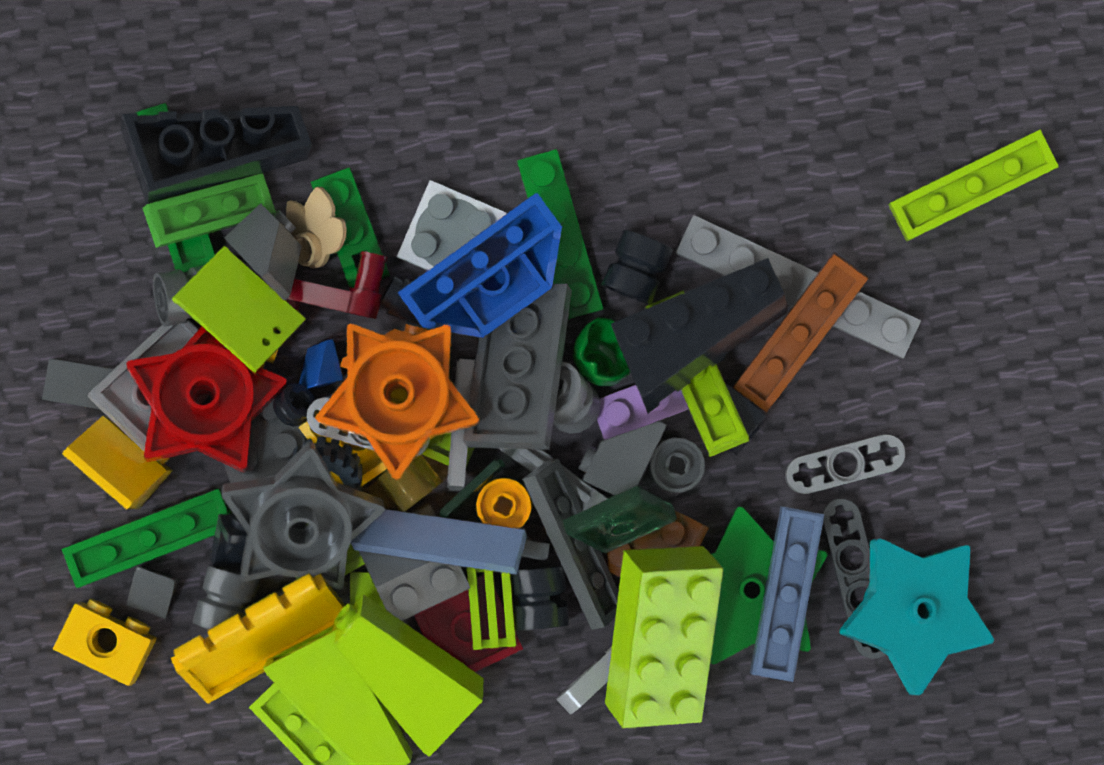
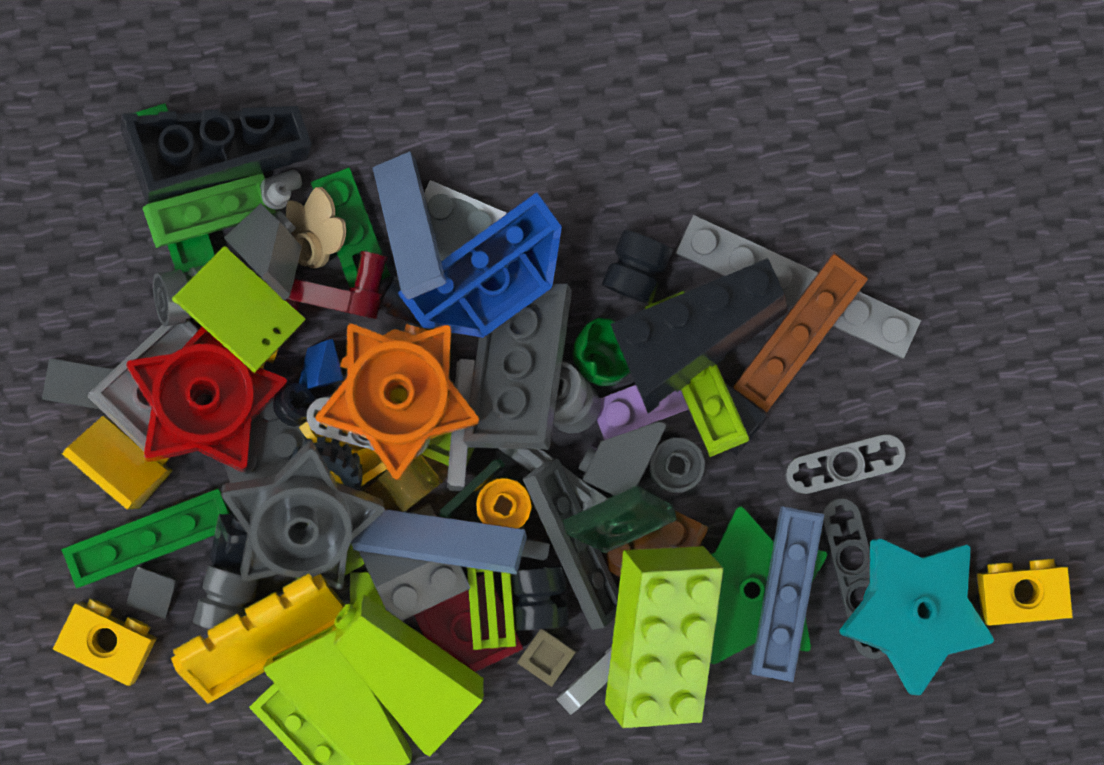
green plate [517,149,603,320] -> none
lime plate [888,130,1059,242] -> none
none -> light grey arm [260,169,302,210]
none -> sand blue tile [372,151,447,300]
none -> dark tan plate [517,629,576,687]
none -> yellow brick [977,559,1073,626]

